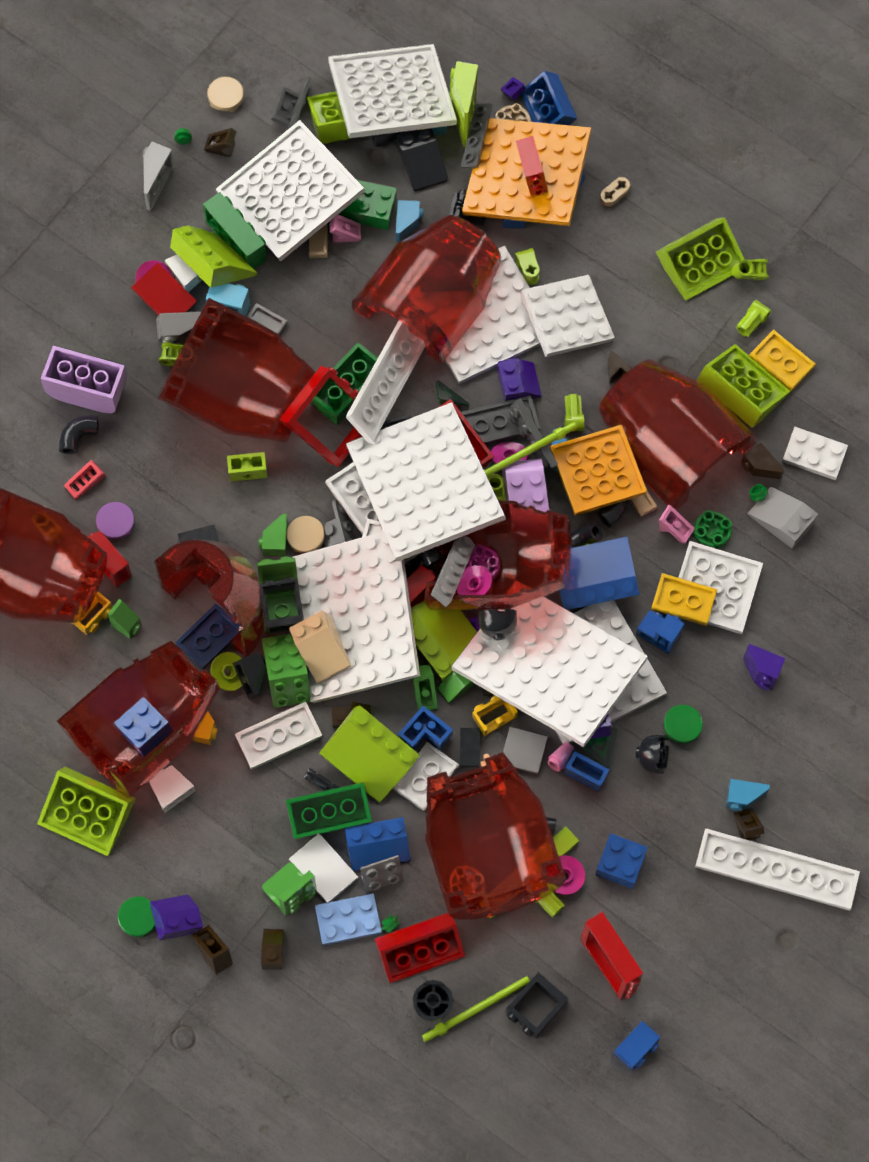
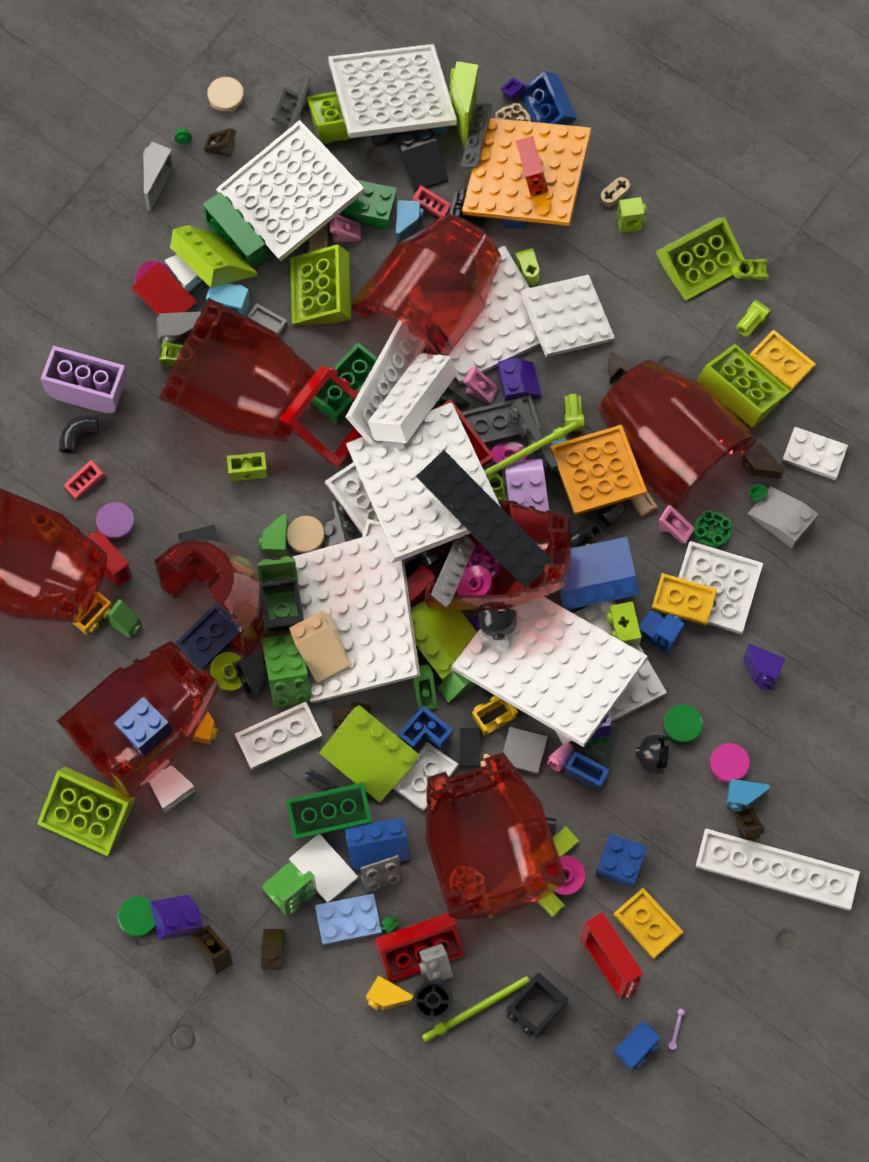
none -> lime slope [290,244,351,325]
none -> yellow slope [366,975,413,1010]
none -> white brick [368,353,457,443]
none -> coral slope [411,185,451,220]
none -> black plate [416,450,553,589]
none -> light grey head [419,944,453,981]
none -> bright pink slope [463,367,499,403]
none -> lime brick [606,602,642,646]
none -> yellow tile [613,888,684,959]
none -> lime brick [617,197,647,233]
none -> lavender hinge [668,1009,685,1050]
none -> dark pink tile [710,743,750,783]

